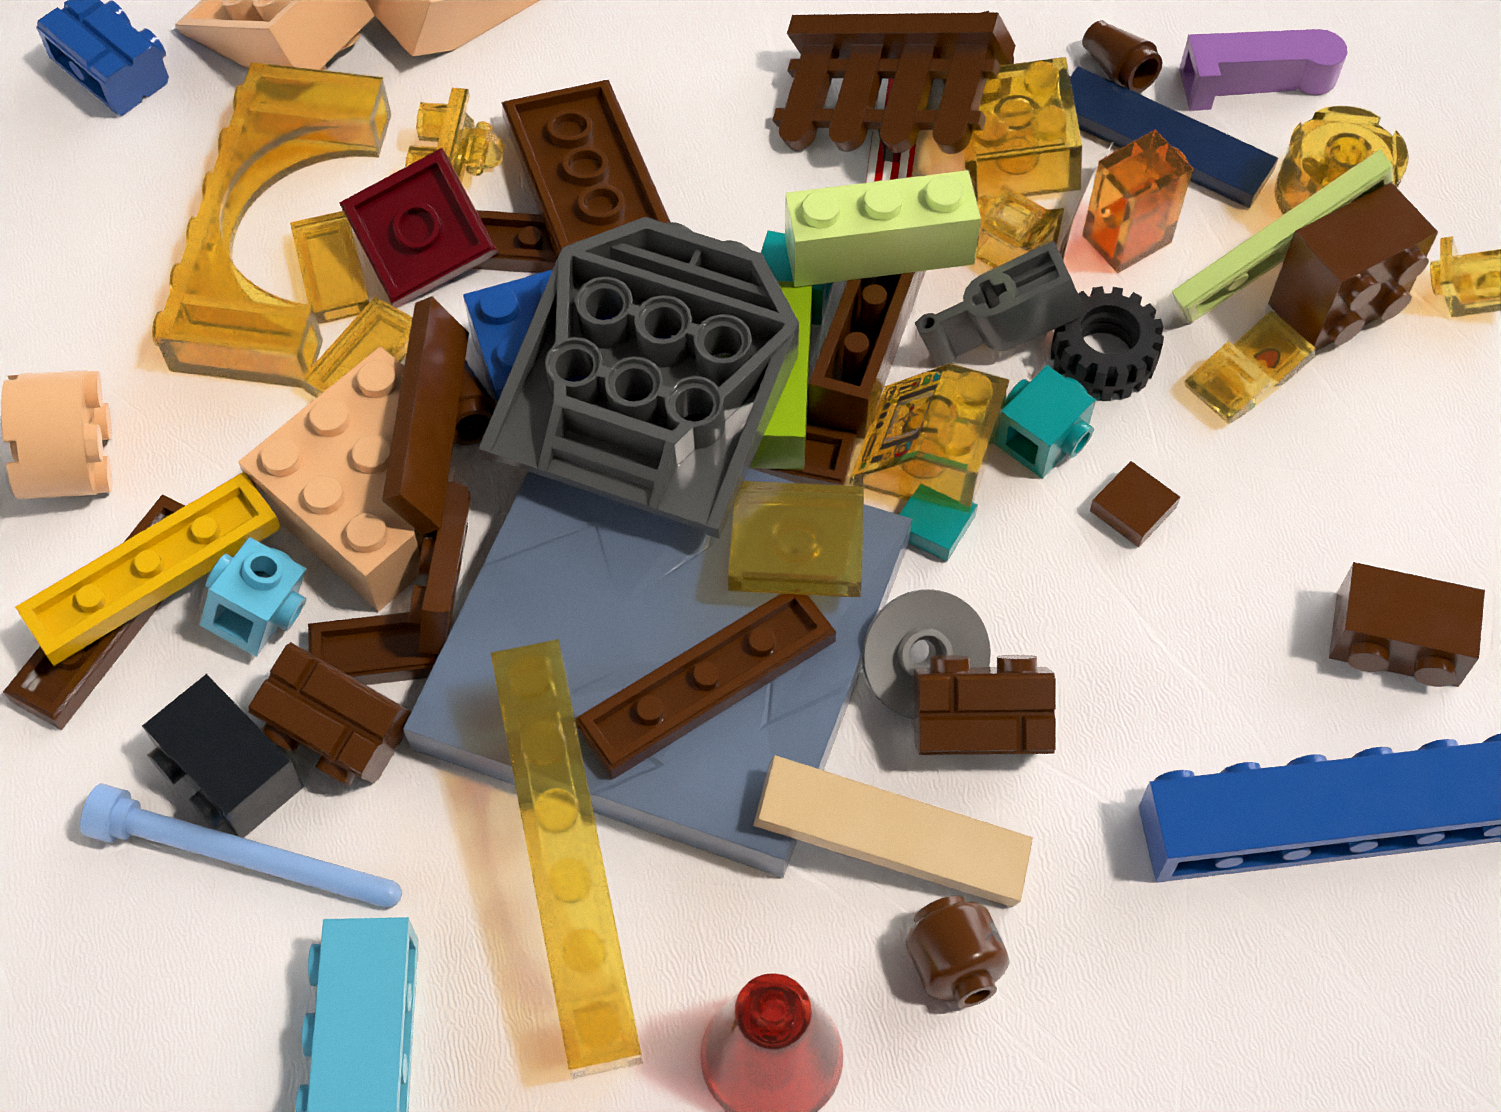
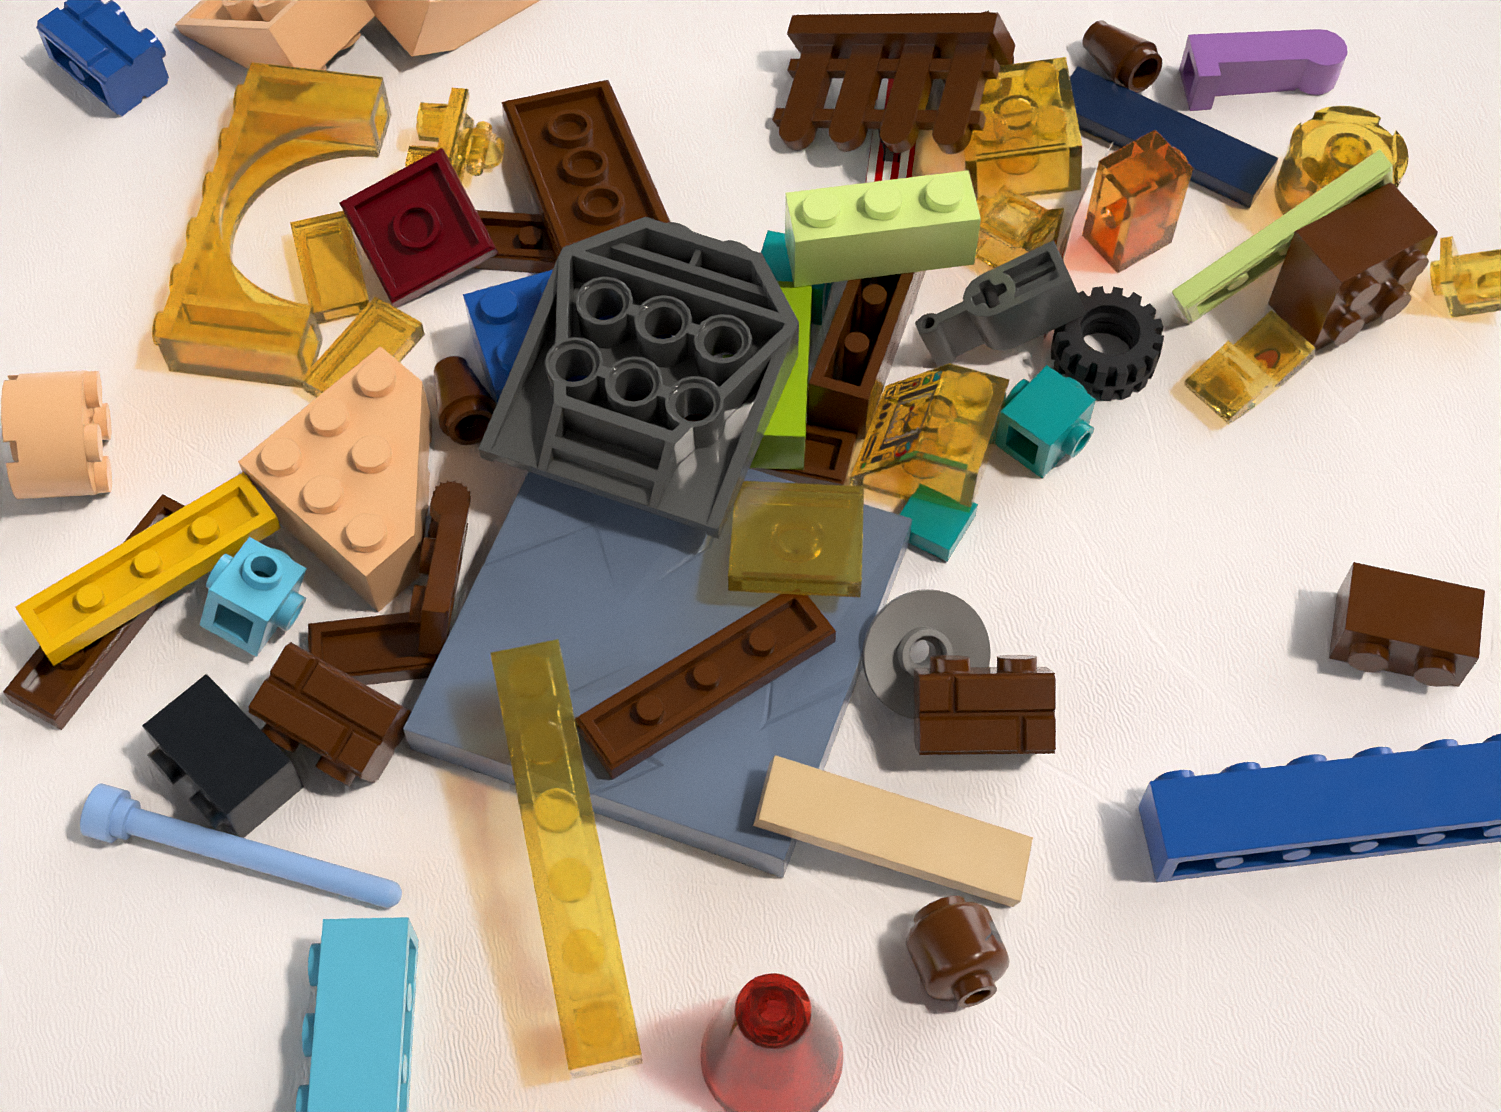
reddish brown tile [382,296,469,535] -> none
reddish brown tile [1090,461,1180,547] -> none

